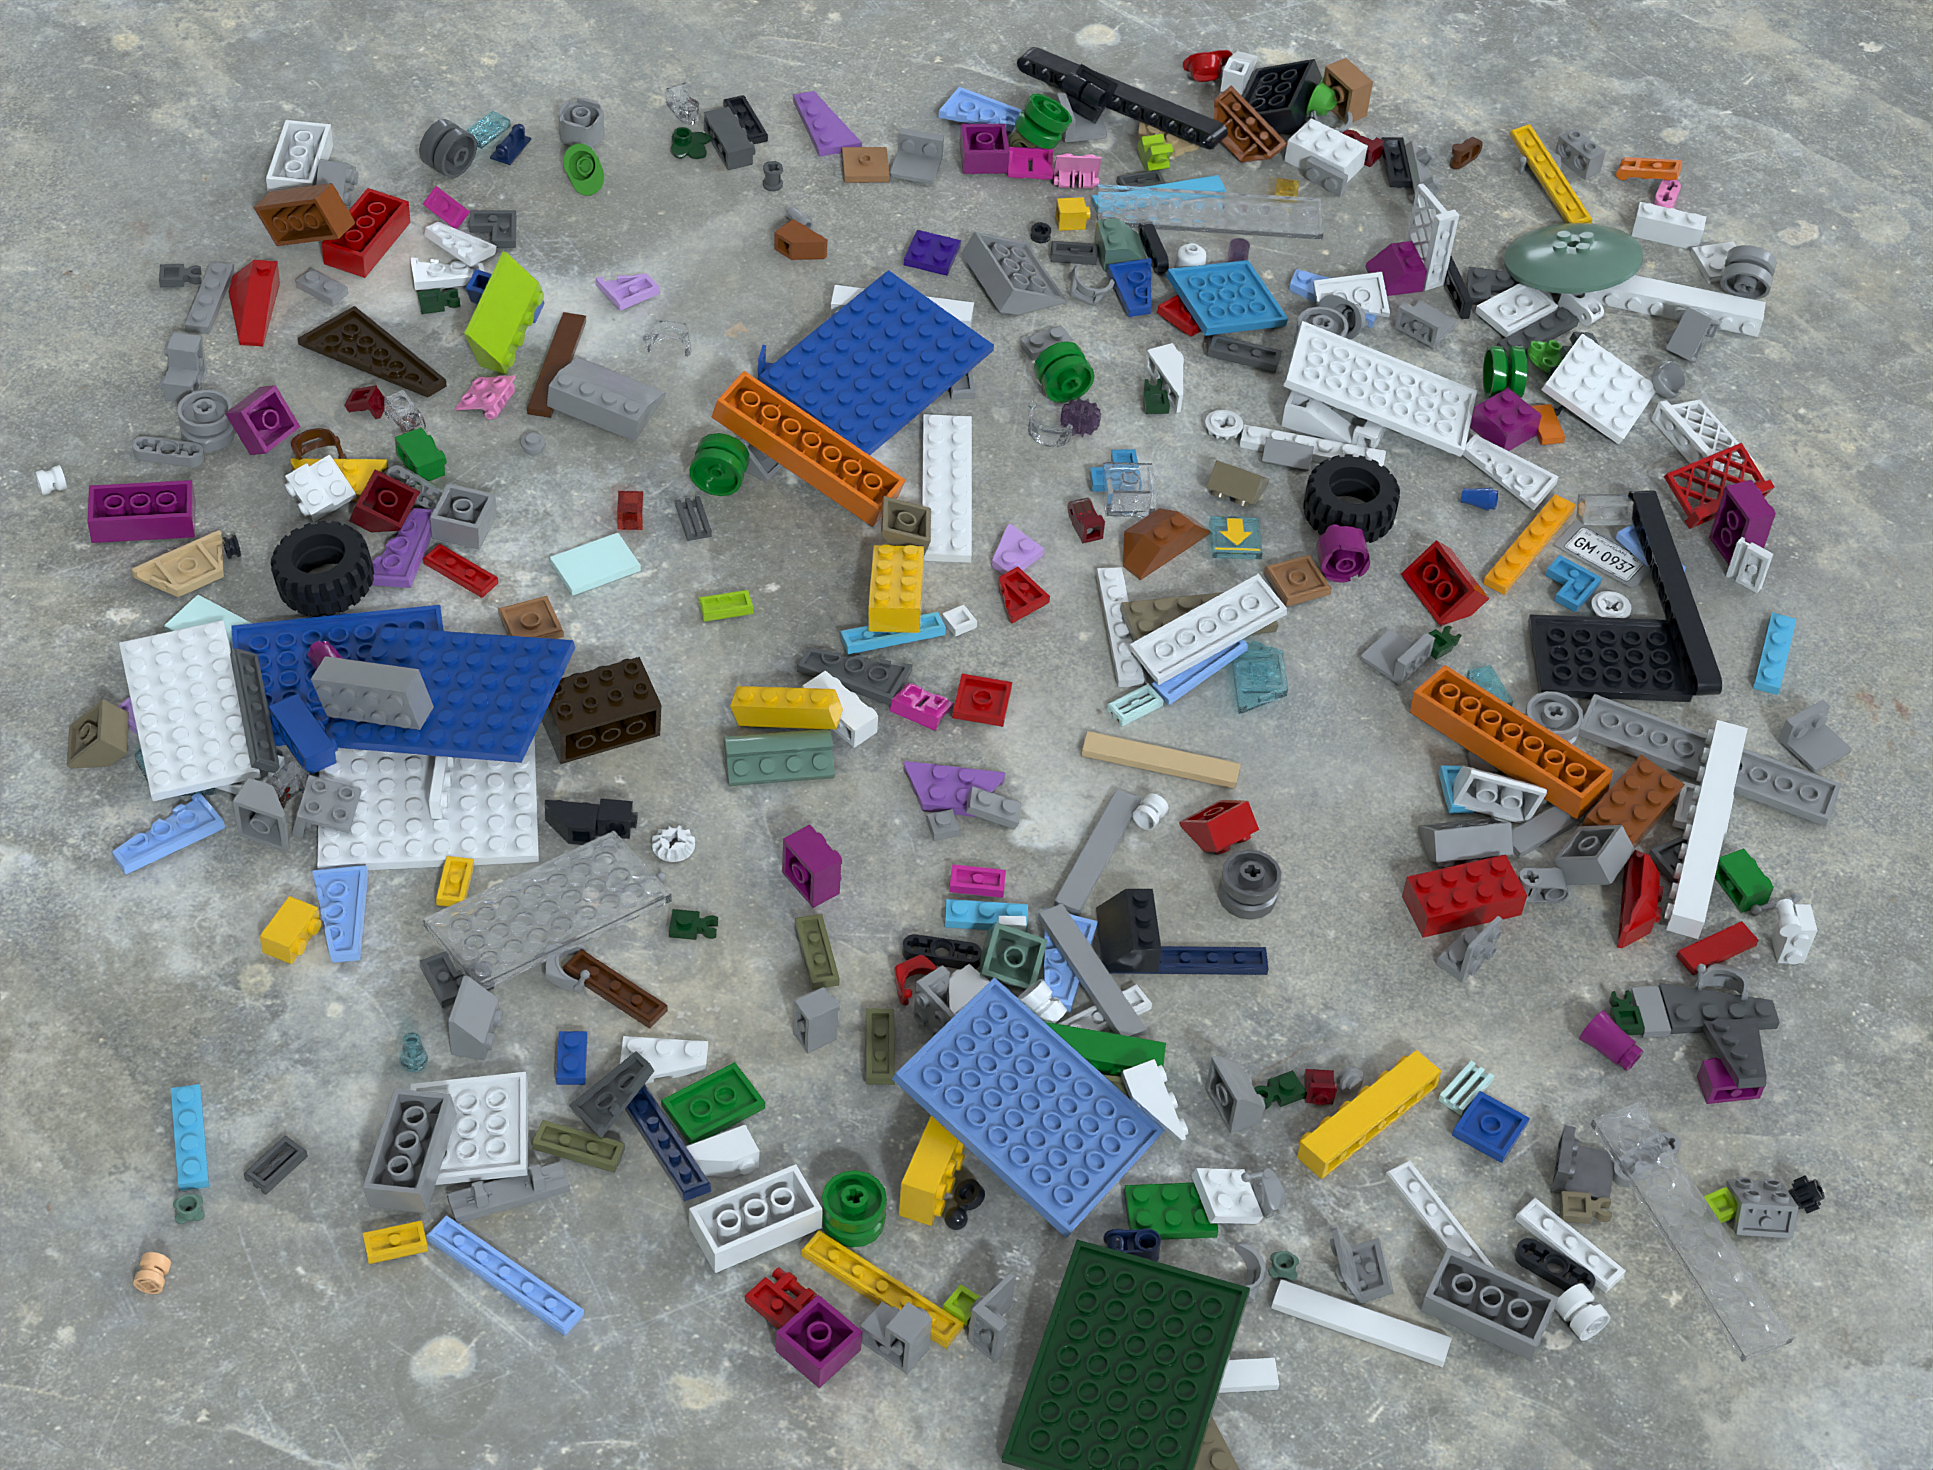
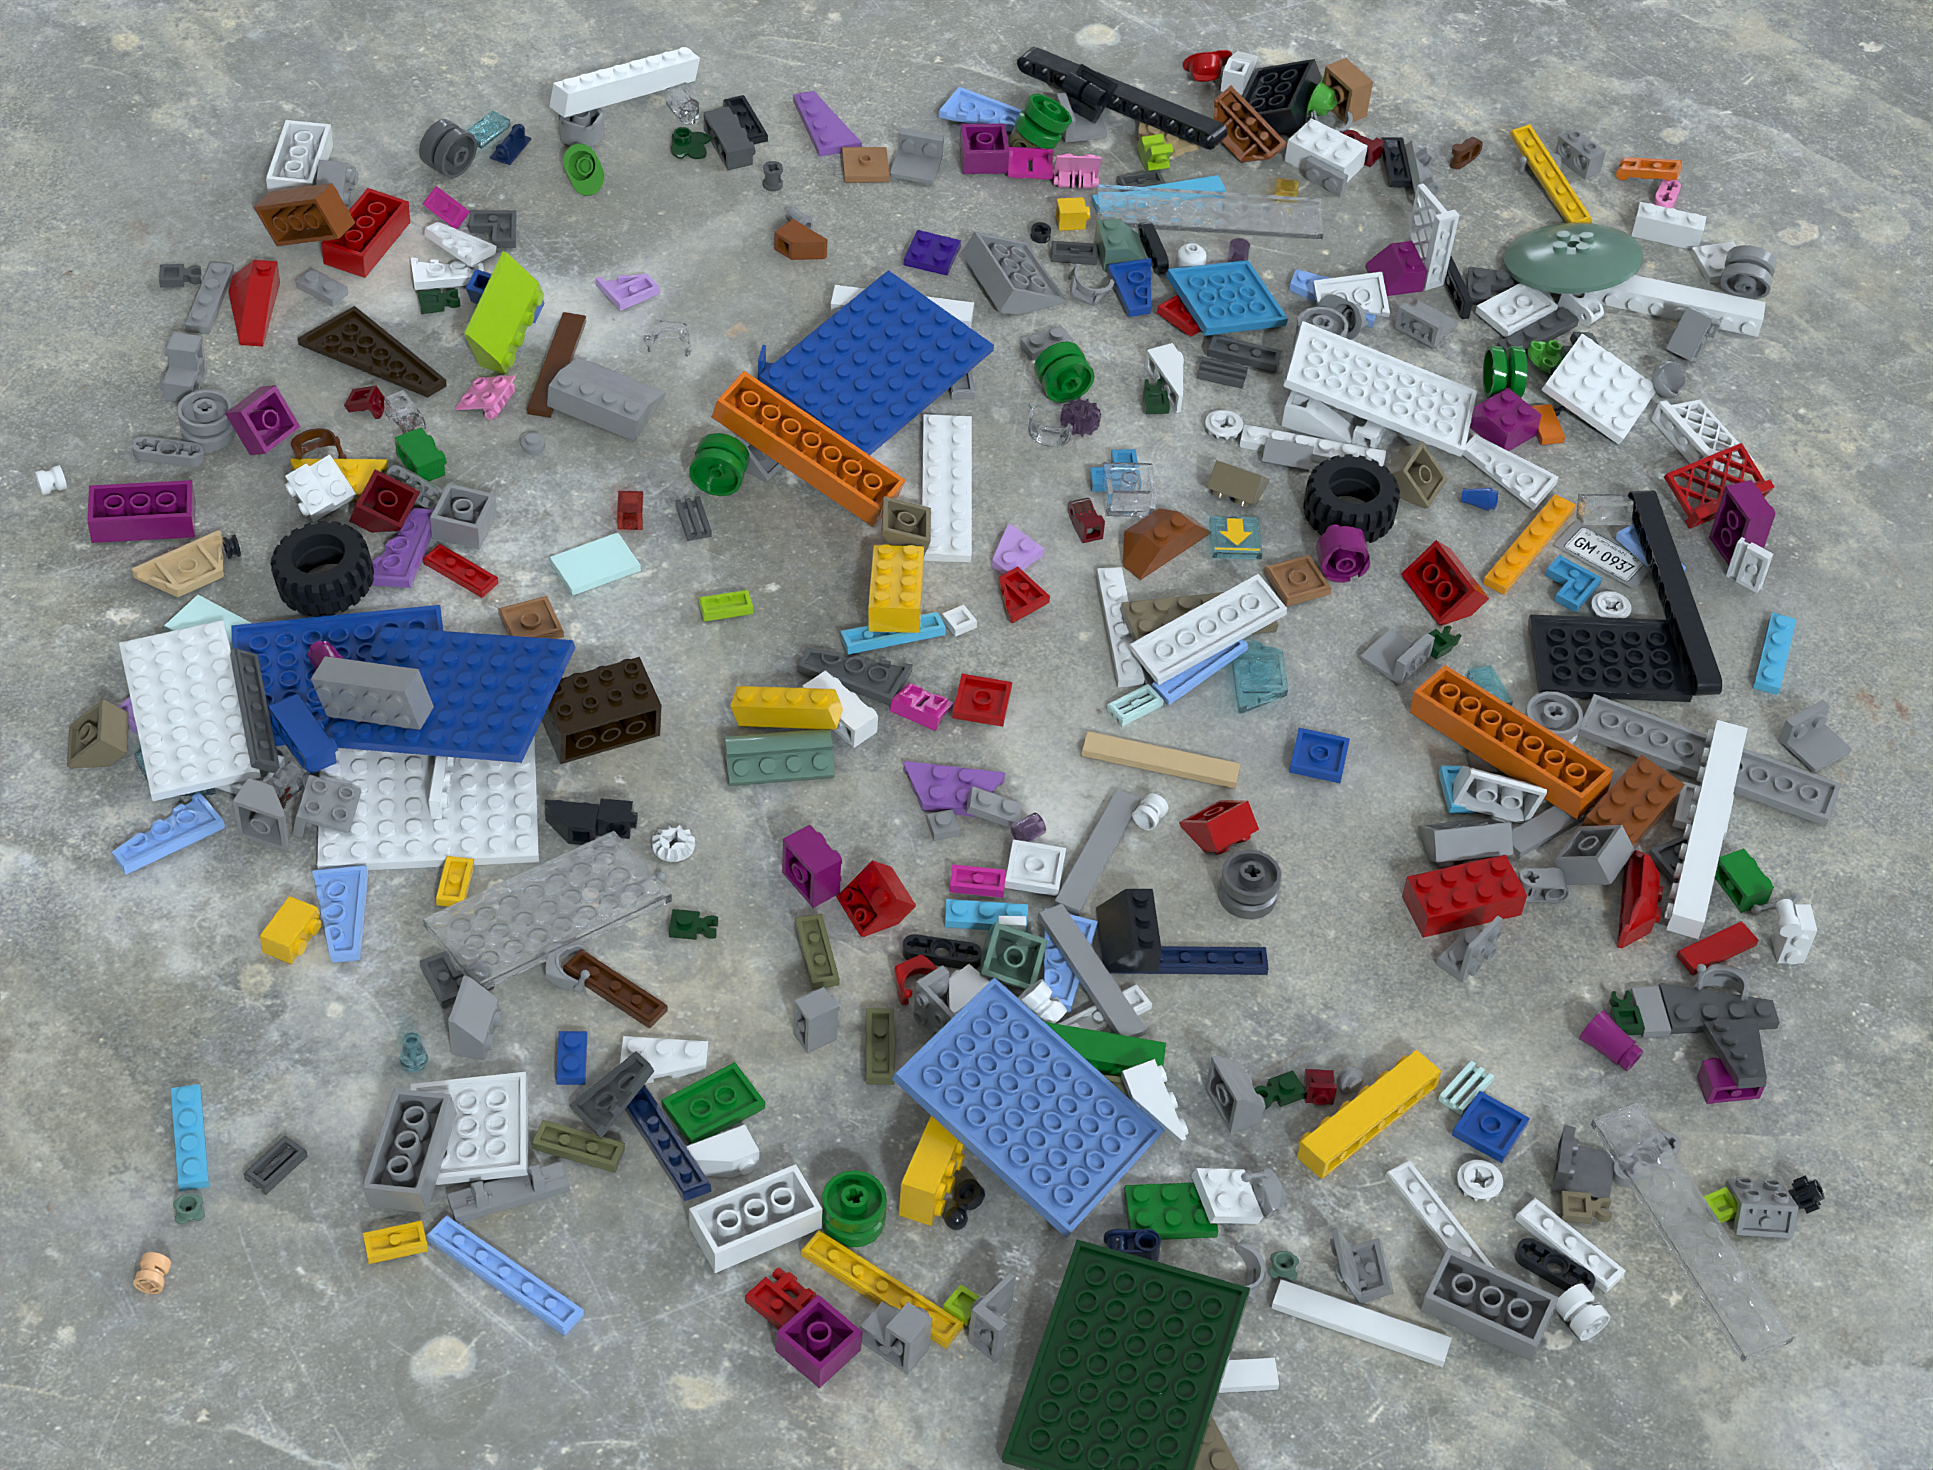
none -> white brick [549,47,700,118]
none -> red slope [836,860,916,937]
none -> white plate [1004,840,1066,896]
none -> clear purple piece [1011,812,1046,842]
none -> dark grey tile [1197,357,1248,389]
none -> blue plate [1289,728,1350,783]
none -> dark tan slope [1387,441,1448,509]
none -> white gear [1456,1160,1503,1202]

